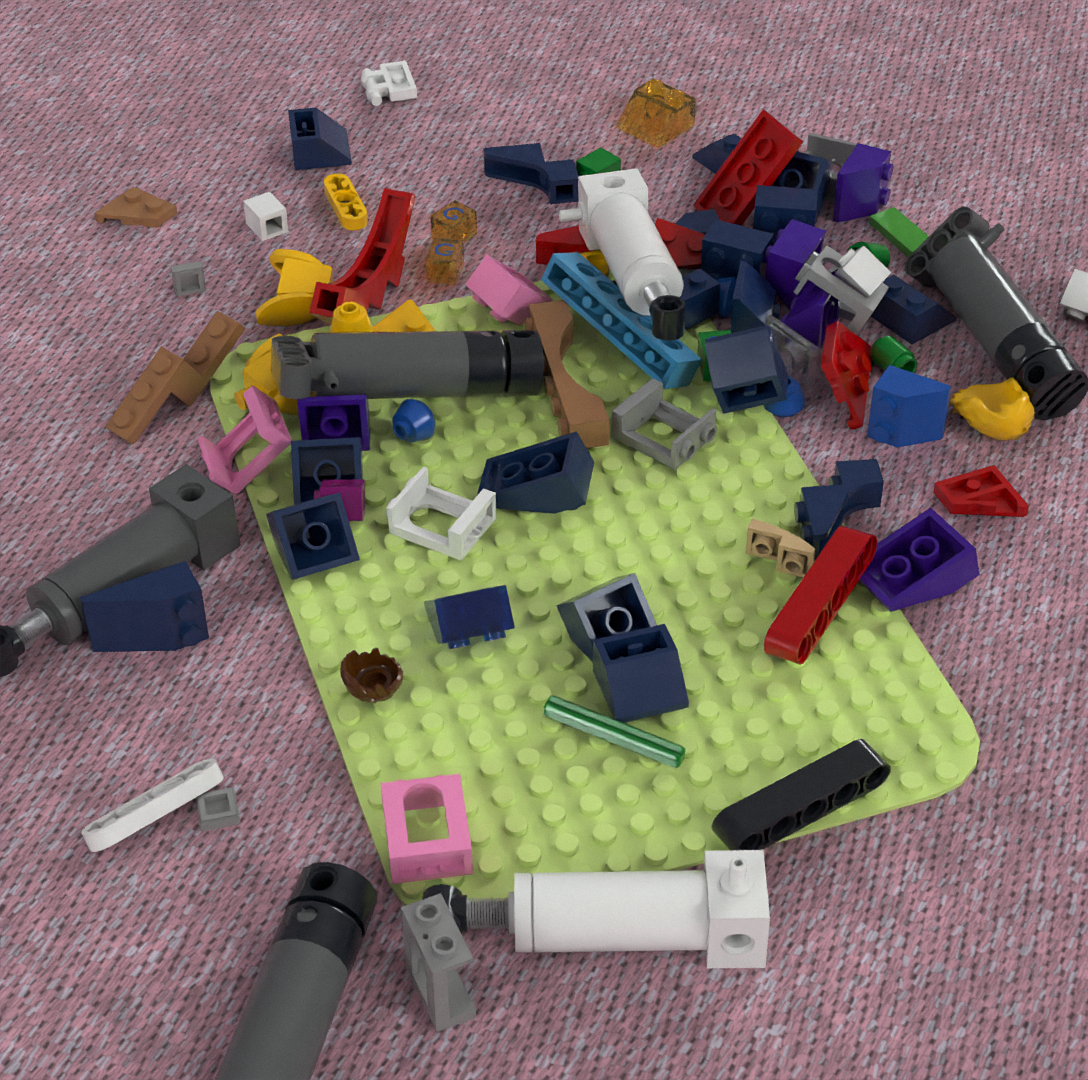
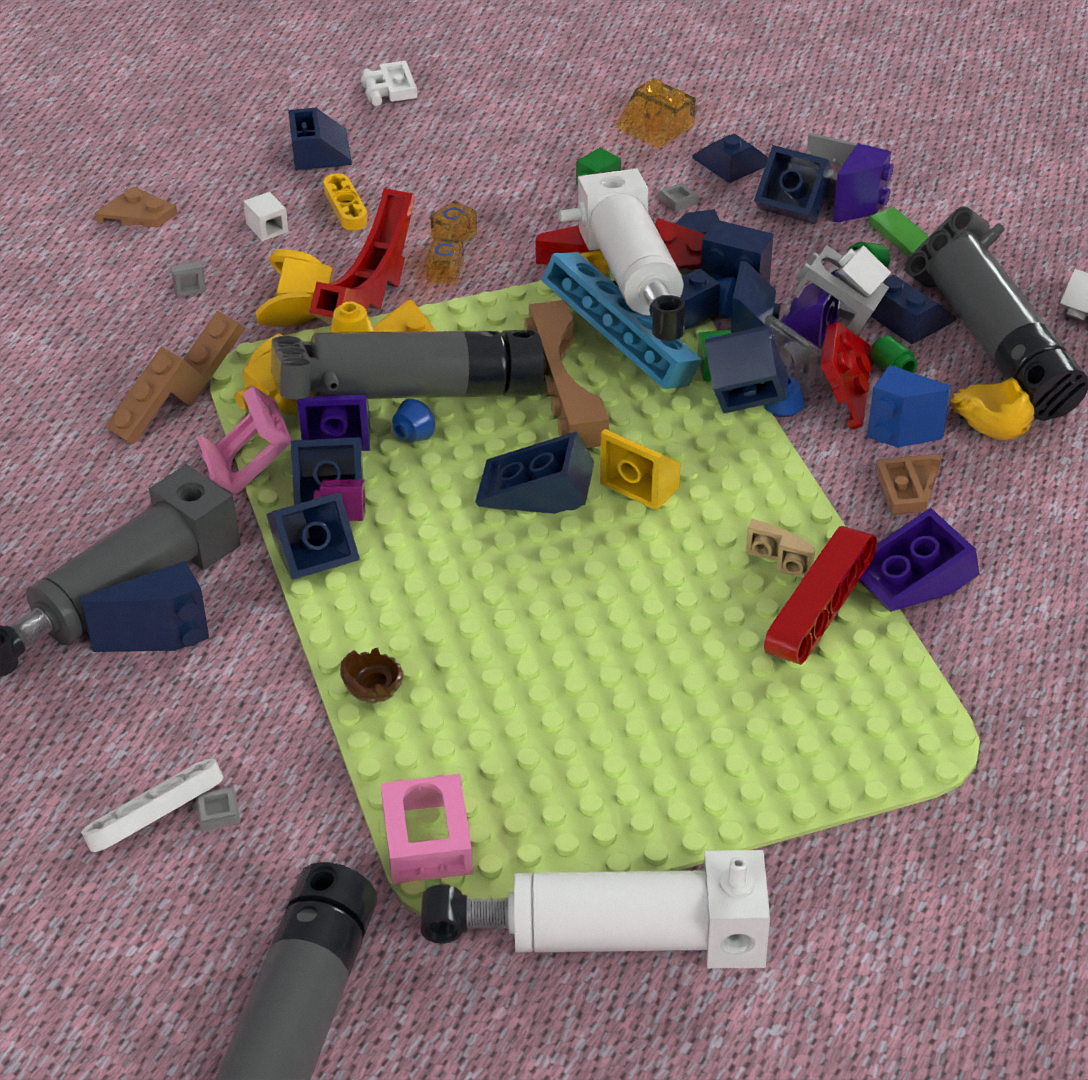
white panel [386,467,496,561] -> none
light grey panel [401,893,476,1032] -> none
clear blue slope [424,585,515,649] -> none
bright pink slope [465,254,554,325] -> none
dark blue arch [483,143,579,204] -> none
green axle [544,695,686,768] -> none
slope [556,573,657,663] -> none
dark blue slope [593,624,689,723] -> none
light grey panel [611,378,717,470] -> none
red plate [693,109,804,226] -> none
black beam [711,739,891,850] -> none
dark blue brick [753,185,818,245] -> none
dark purple slope [763,219,826,310] -> none
dark blue arch [794,459,884,560] -> none
red wing [933,465,1029,517] -> none
none -> yellow slope [600,429,681,510]
none -> light grey tile [658,182,699,213]
none -> medium nougat wing [875,453,941,515]

